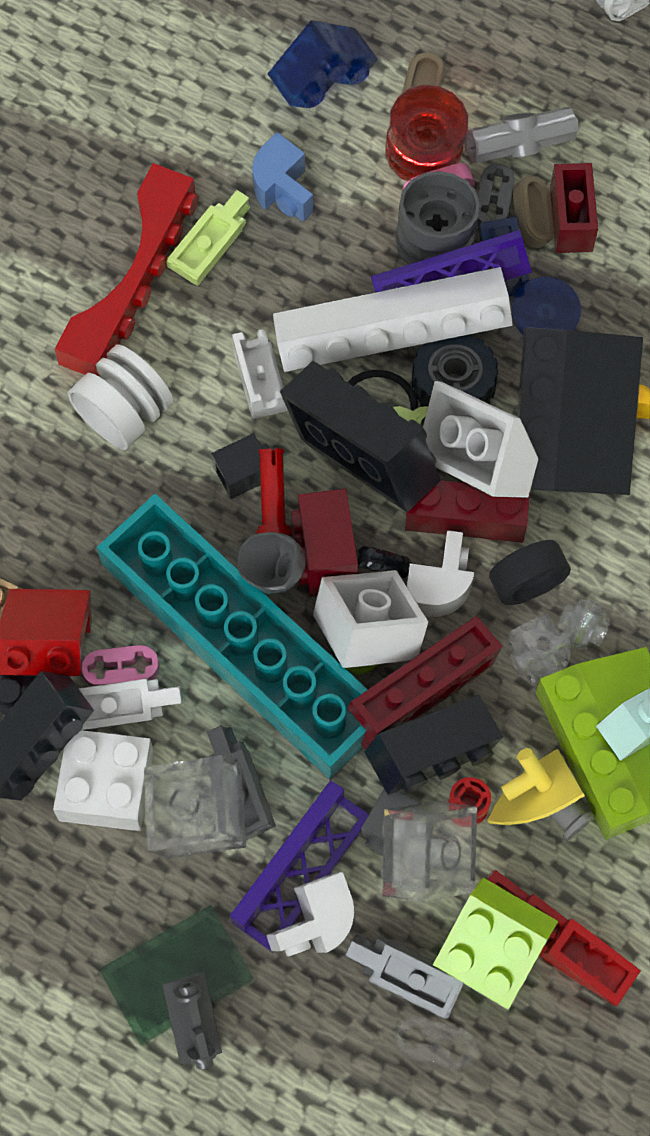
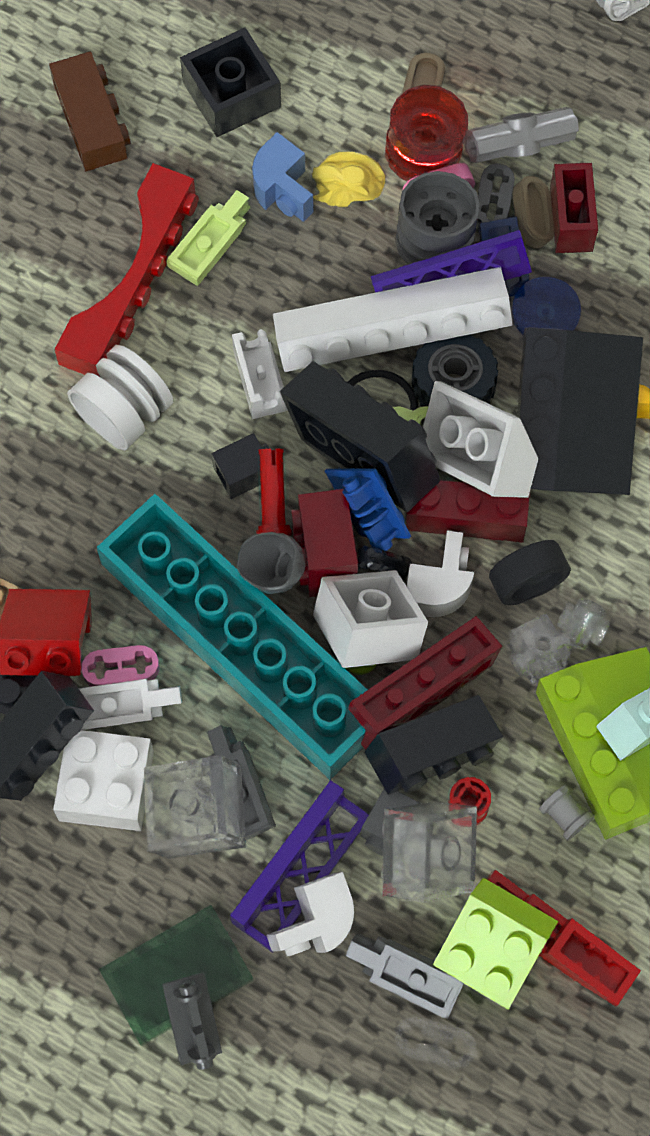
clear blue brick [267,20,378,109] -> none
light yellow shield [487,748,585,825] -> none
none -> reddish brown brick [49,51,131,172]
none -> black brick [180,27,281,137]
none -> light yellow hat [312,152,385,207]
none -> blue hinge [325,469,412,551]

